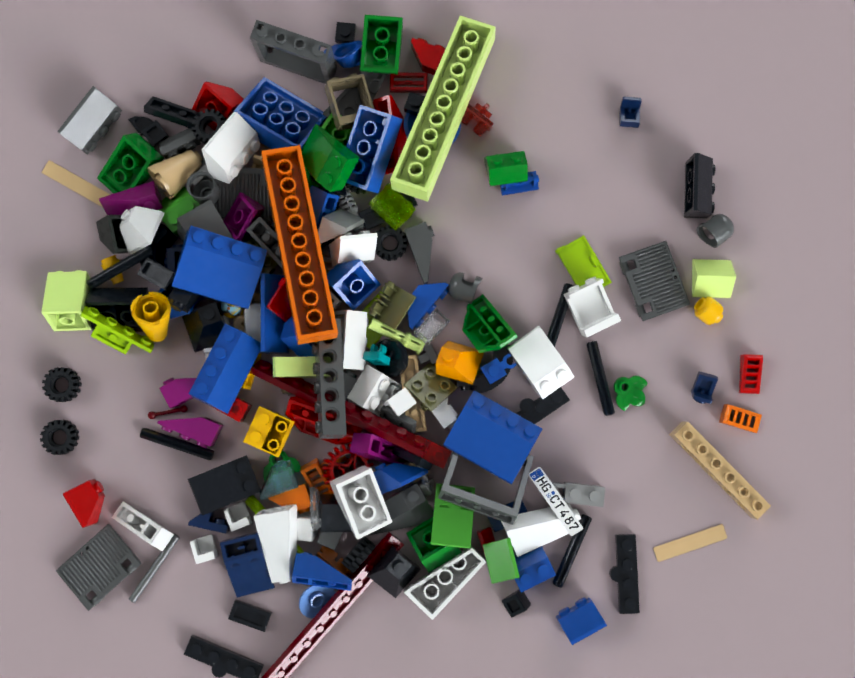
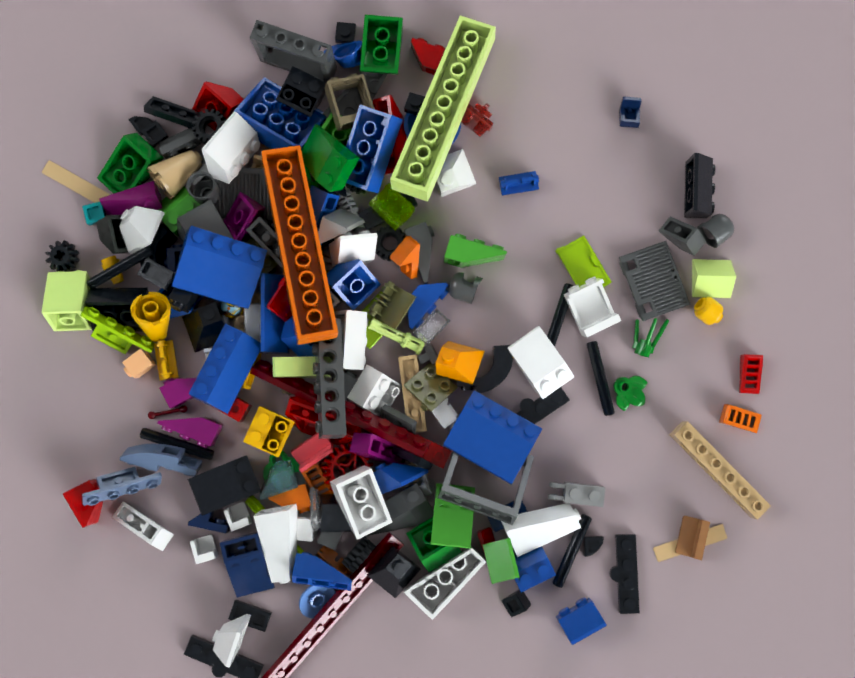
black tyre [40,420,80,455] -> none
black tyre [42,367,82,402] -> none
dark grey window [56,523,141,611] -> none
slope [57,86,122,155] -> none
dark grey bar [129,534,180,603] -> none
teal tile [363,344,391,365] -> none
black tile [375,338,408,377] -> none
white panel [384,388,417,416] -> none
red tile [390,72,428,93] -> none
green wedge [462,294,518,353] -> none
blue plate [480,354,517,384] -> none
green slope [484,151,528,186] -> none
white sticker [529,467,583,536] -> none
dark blue bracket [691,371,718,404] -> none
none -> black gear [45,240,80,272]
none -> teal plate [82,201,106,226]
none -> sand blue bracket [82,467,162,506]
none -> sand blue slope [120,444,203,477]
none -> light nougat brick [122,348,157,378]
none -> yellow hinge [154,340,179,381]
none -> white slope [212,614,251,668]
none -> black slope [276,66,326,117]
none -> coral panel [290,433,334,473]
none -> orange slope [390,236,420,279]
none -> white slope [436,149,476,197]
none -> bright green slope [444,234,507,268]
none -> black tile [583,536,604,557]
none -> green plant [632,318,669,358]
none -> dark grey slope [659,216,706,256]
none -> medium nougat panel [675,516,710,560]

